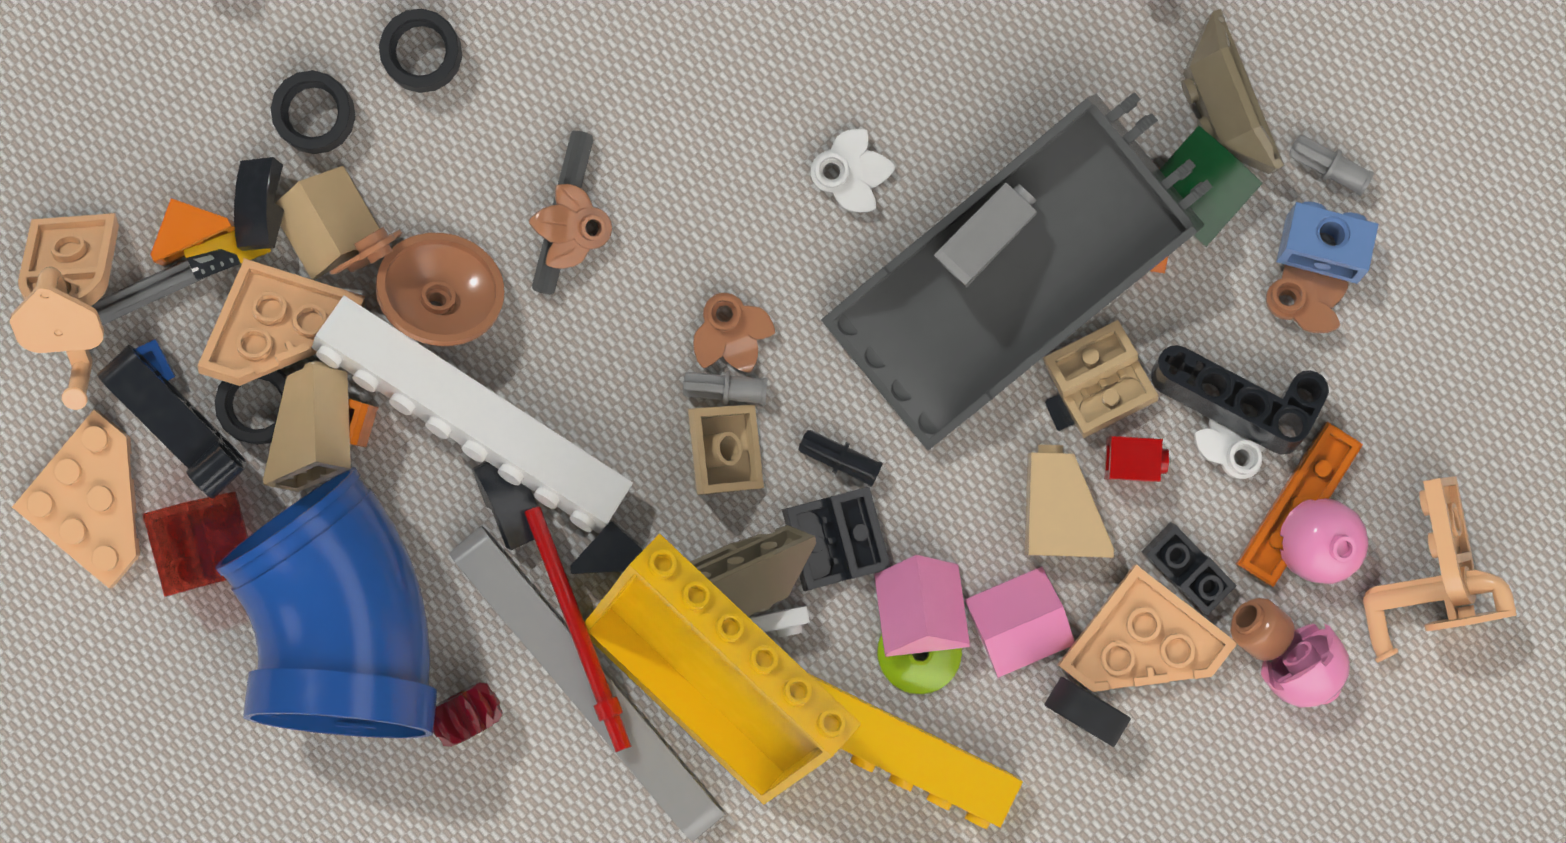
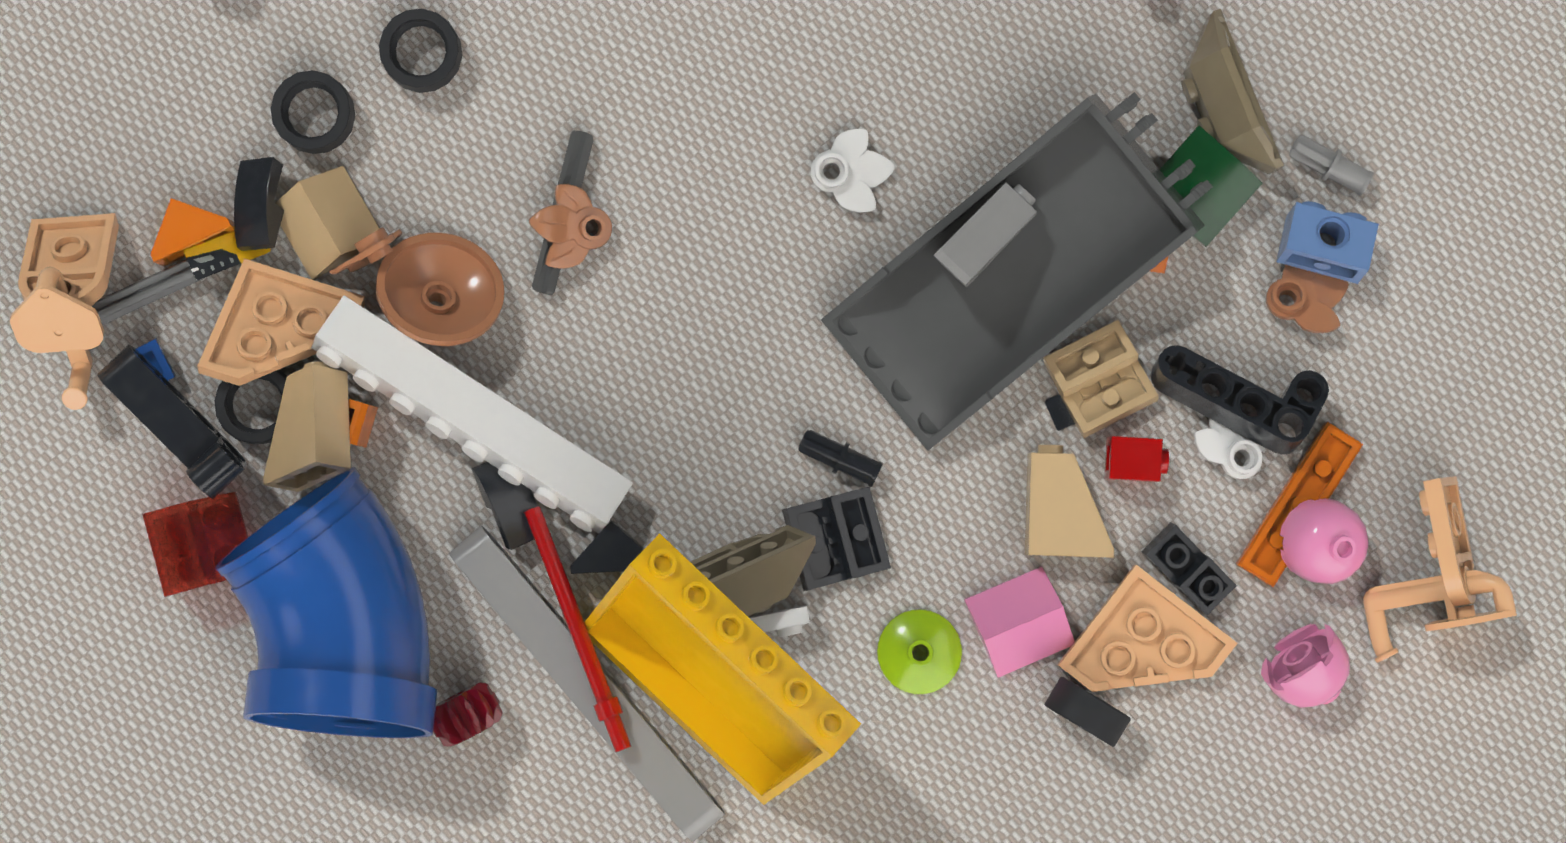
light nougat plate [12,410,140,588] -> none
light grey axle [683,371,768,405] -> none
tan slope [688,404,764,495] -> none
nougat plate [693,293,775,373] -> none
yellow brick [807,672,1023,829] -> none
bright pink slope [874,555,970,657] -> none
nougat head [1230,598,1295,661] -> none

